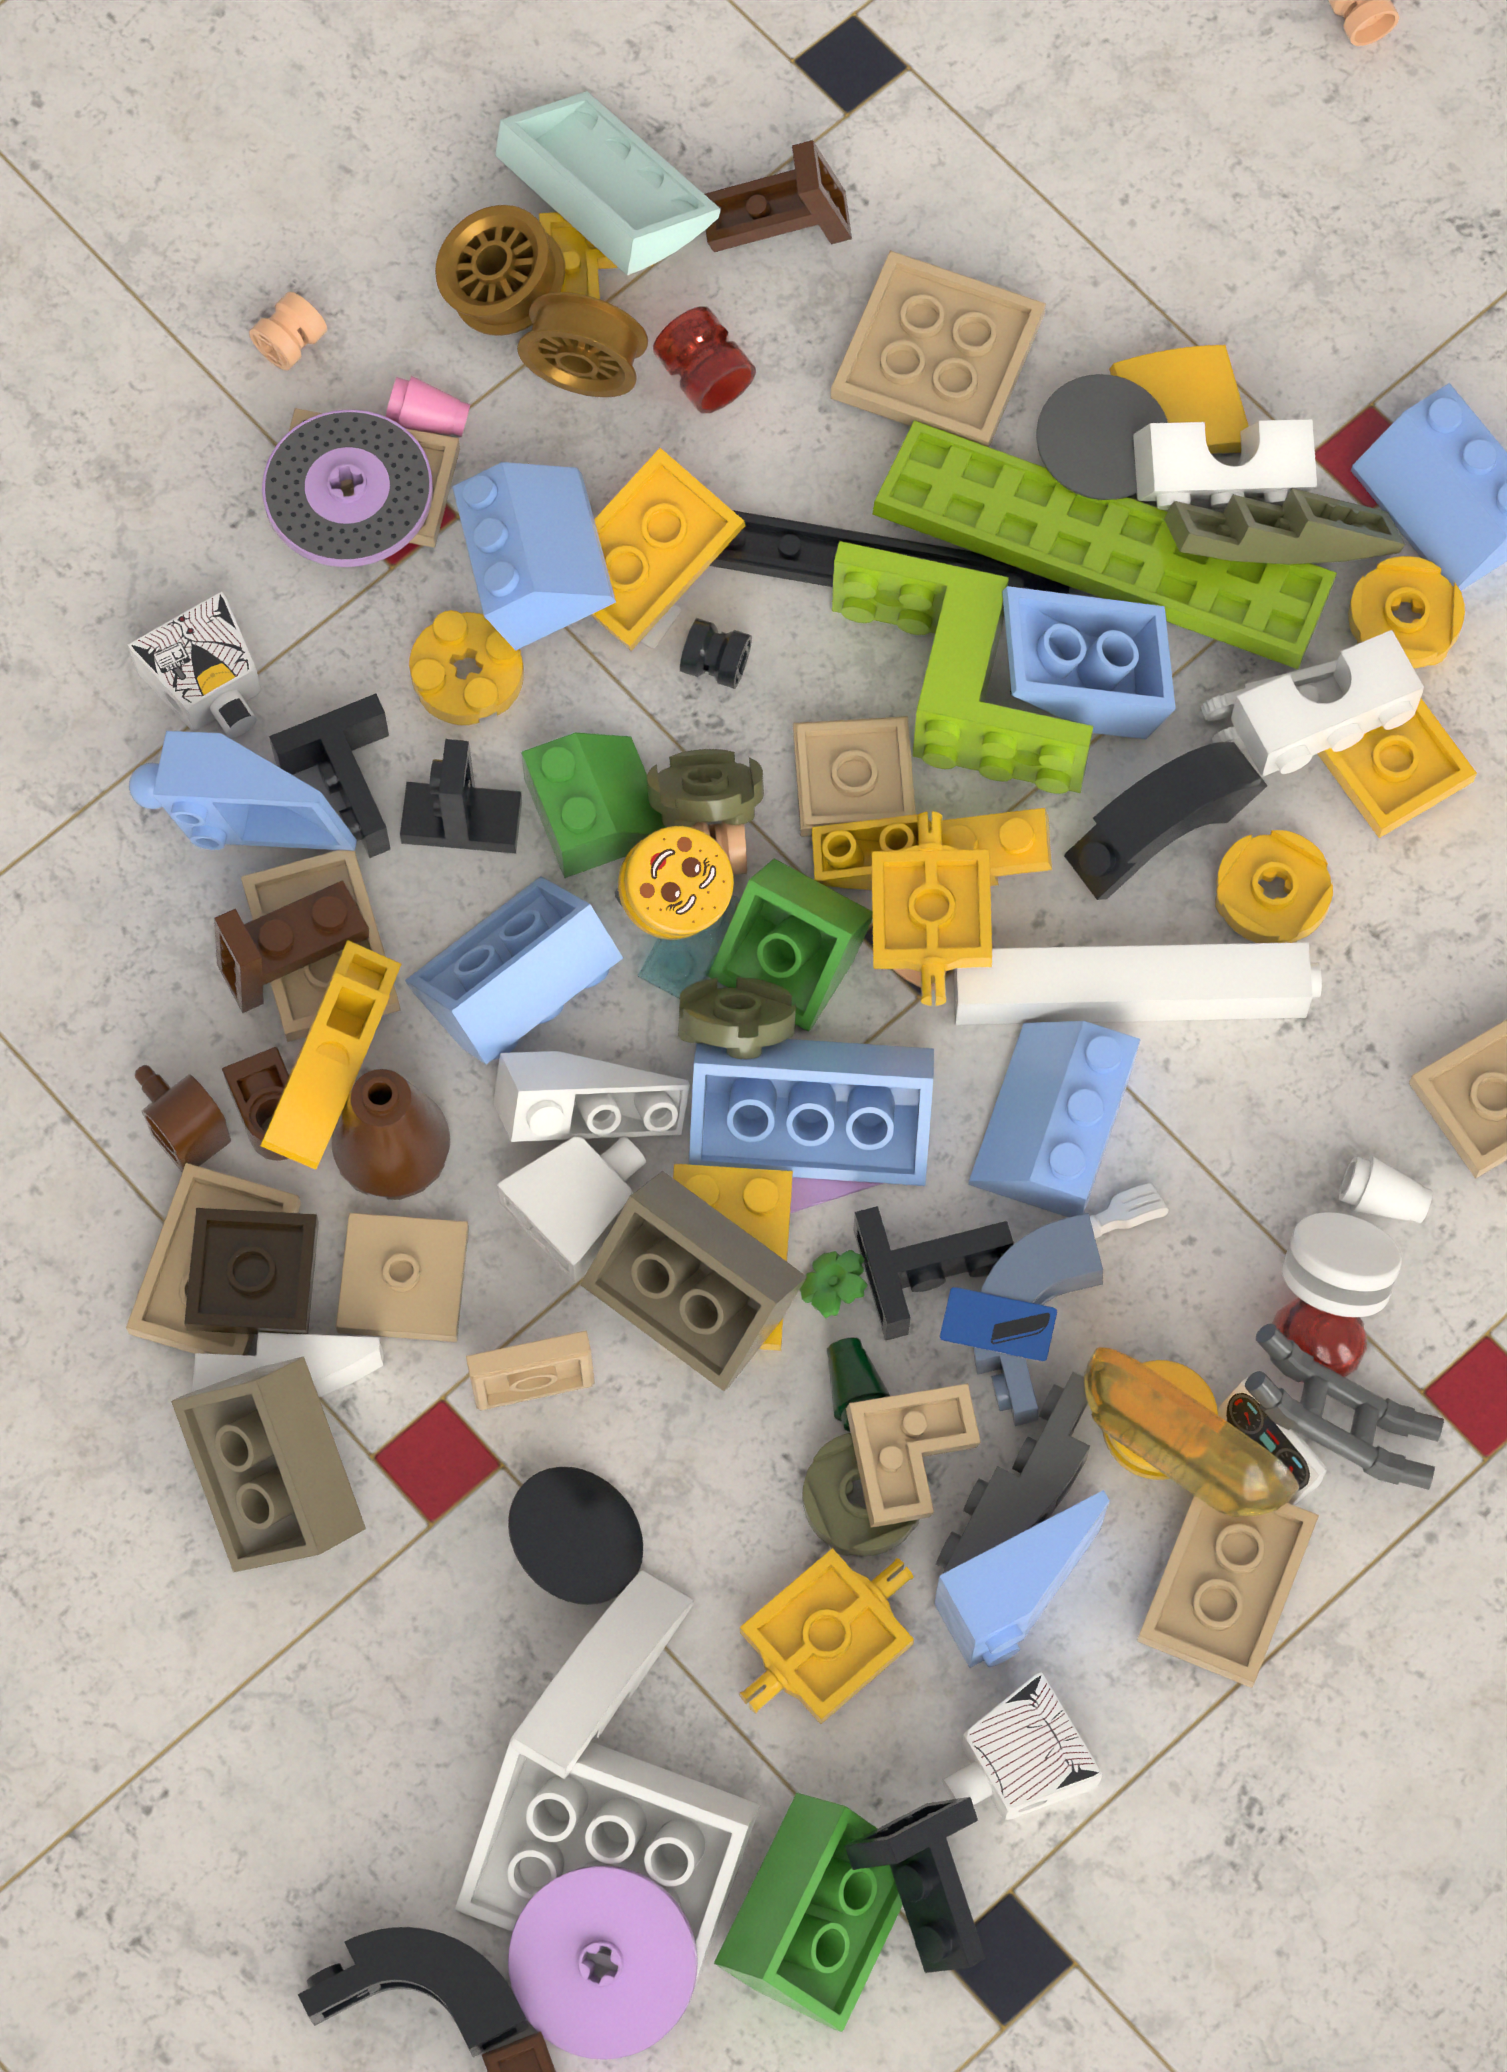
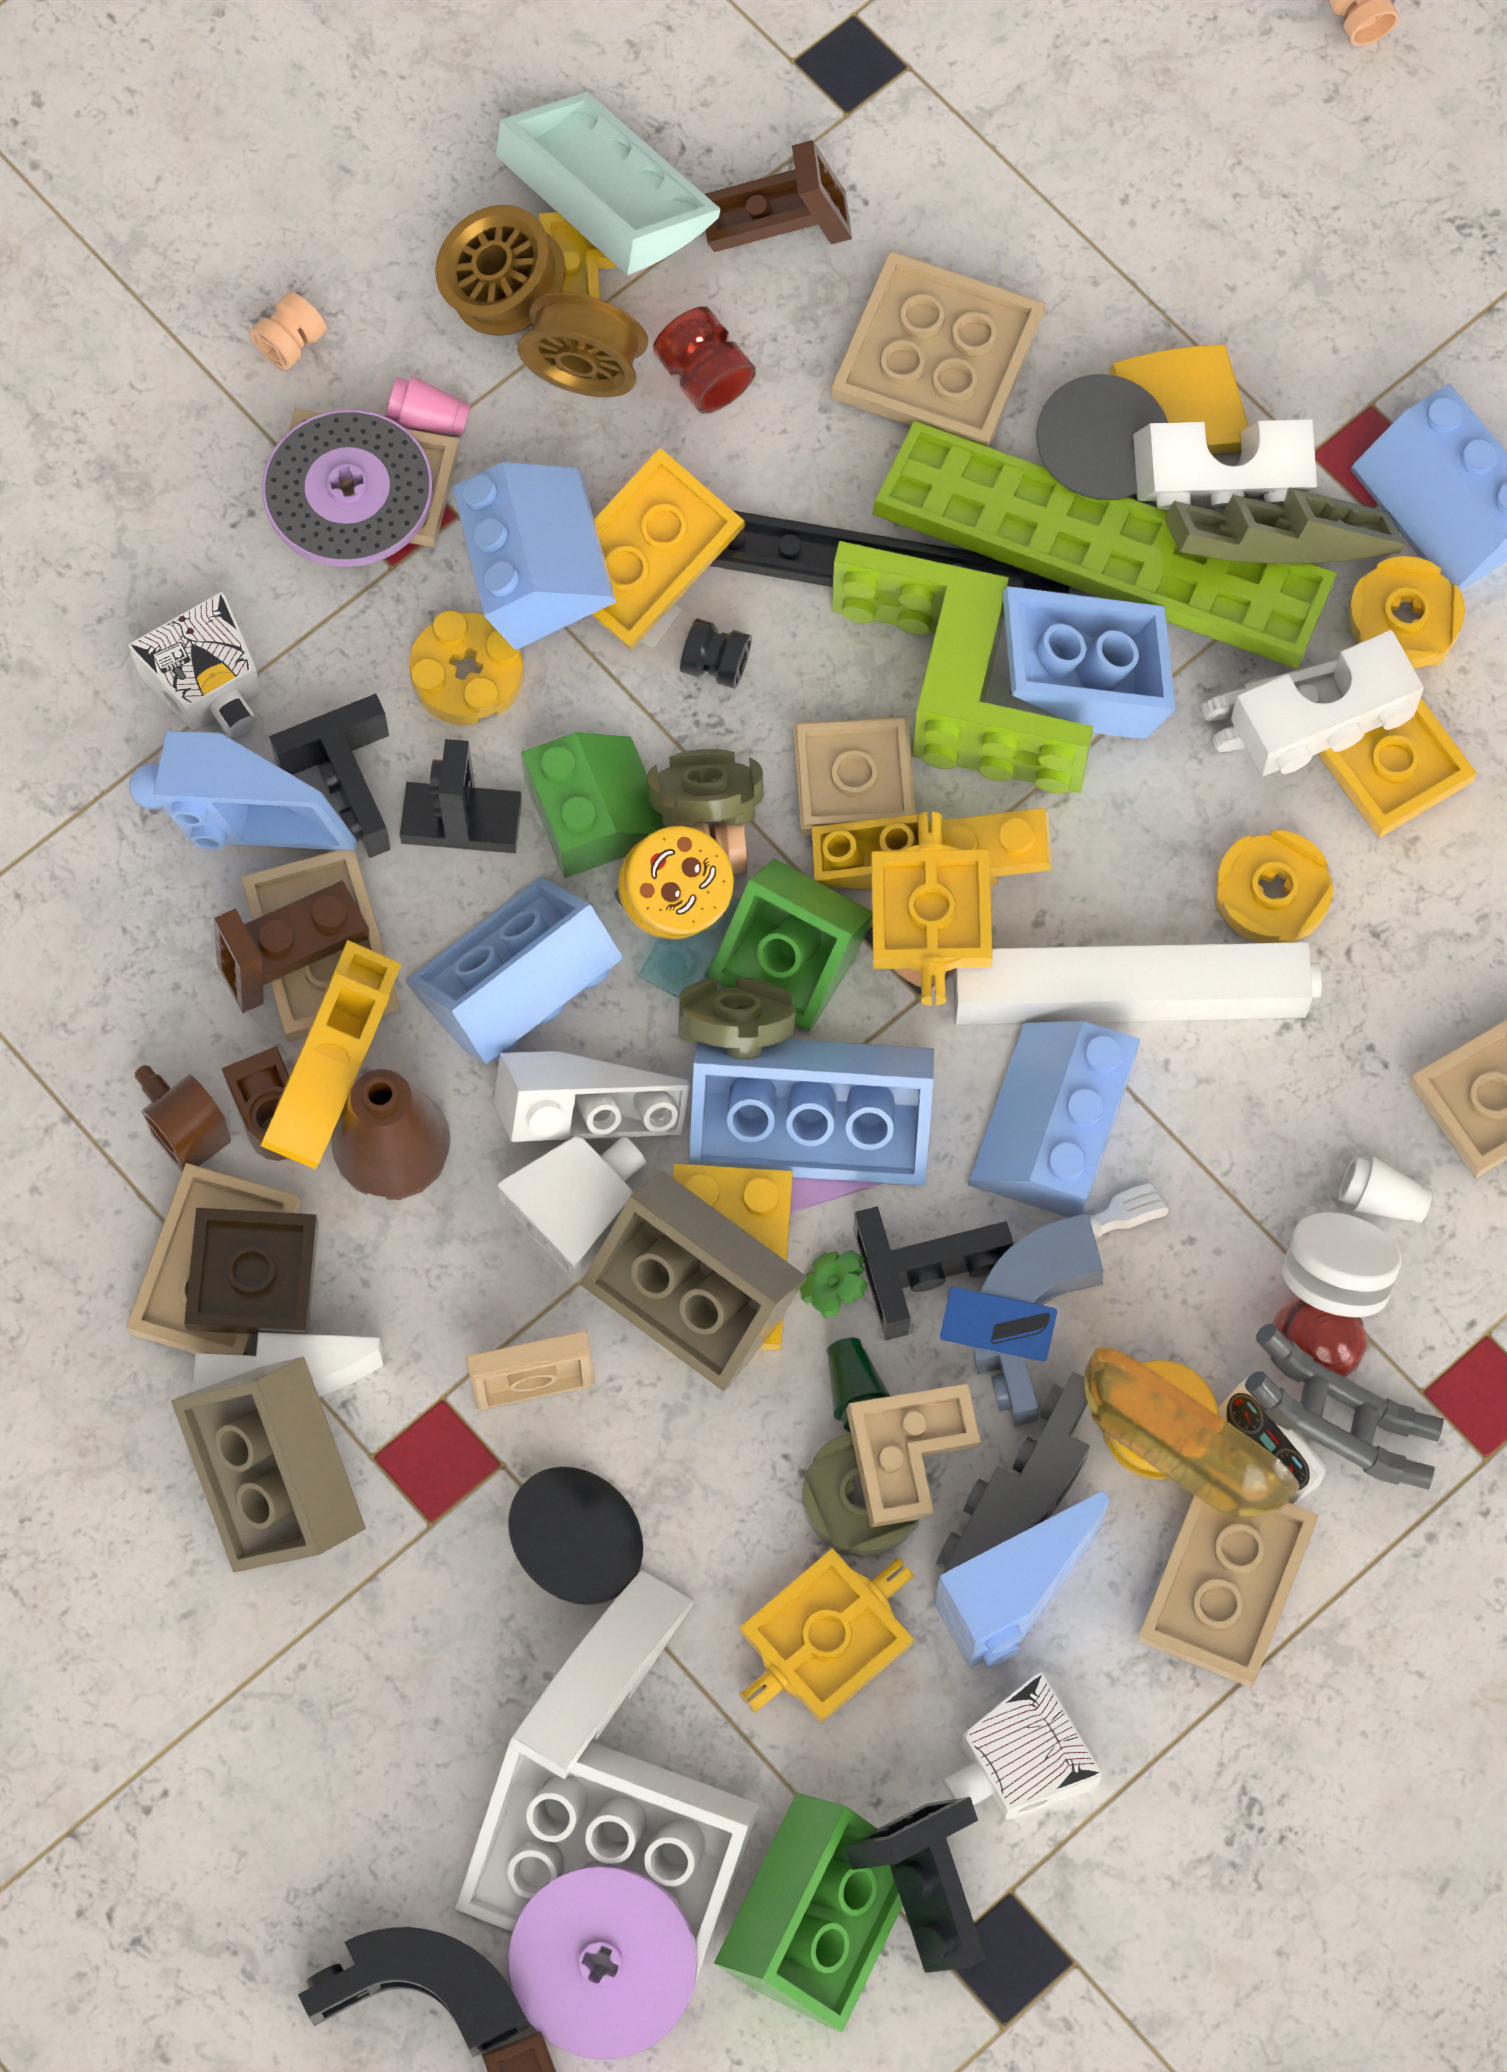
tan plate [336,1213,469,1342] -> none
black arch [1064,742,1267,900] -> none

